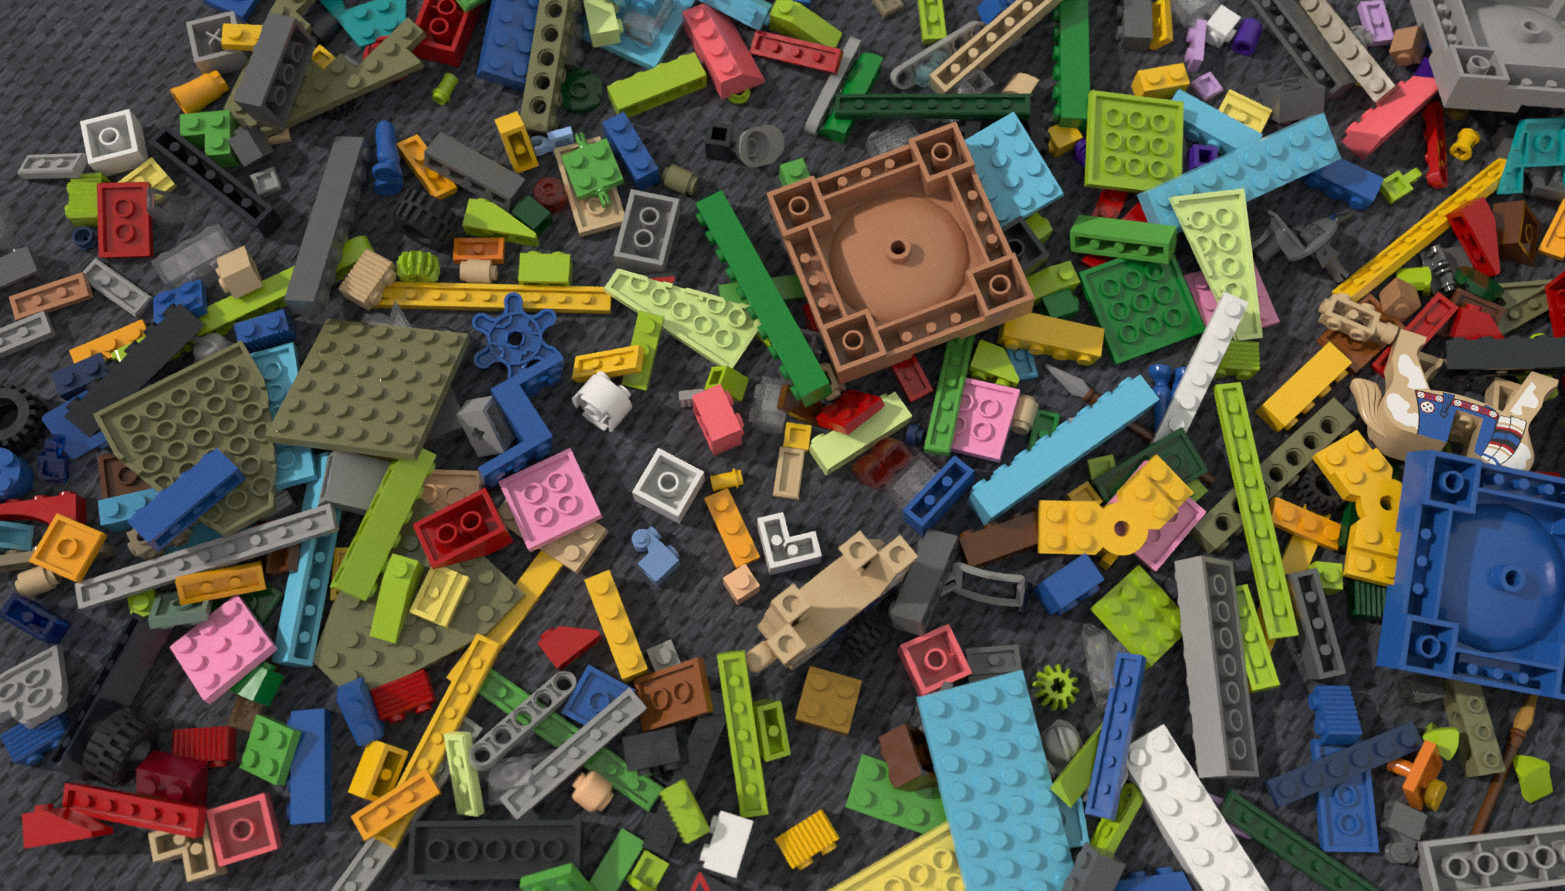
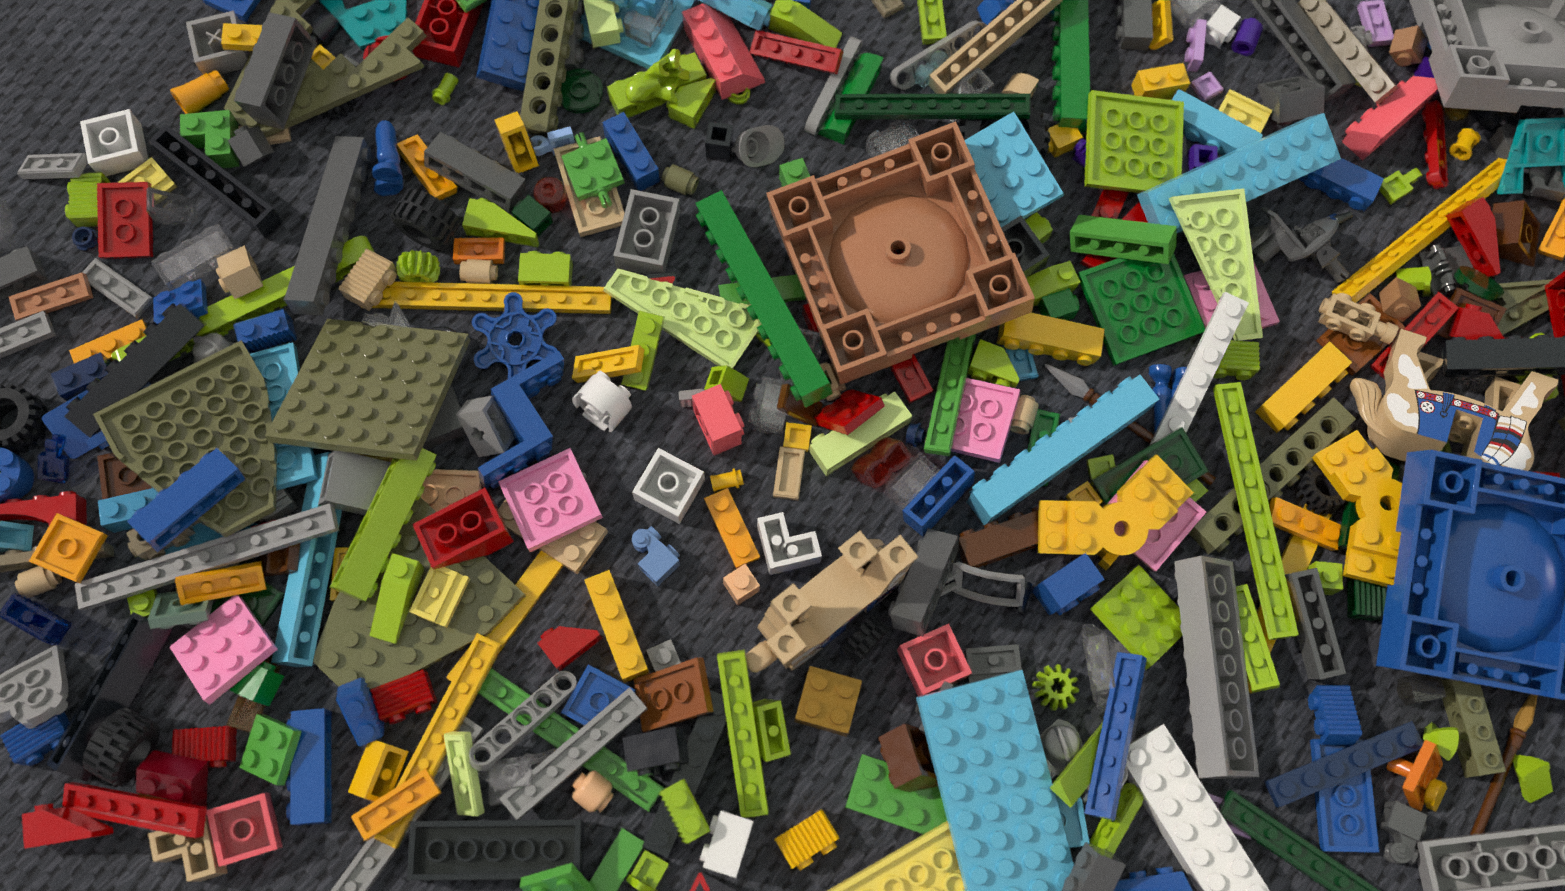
light grey tile [250,167,283,198] -> none
none -> lime animal [625,49,690,103]
none -> lime slope [666,78,716,129]

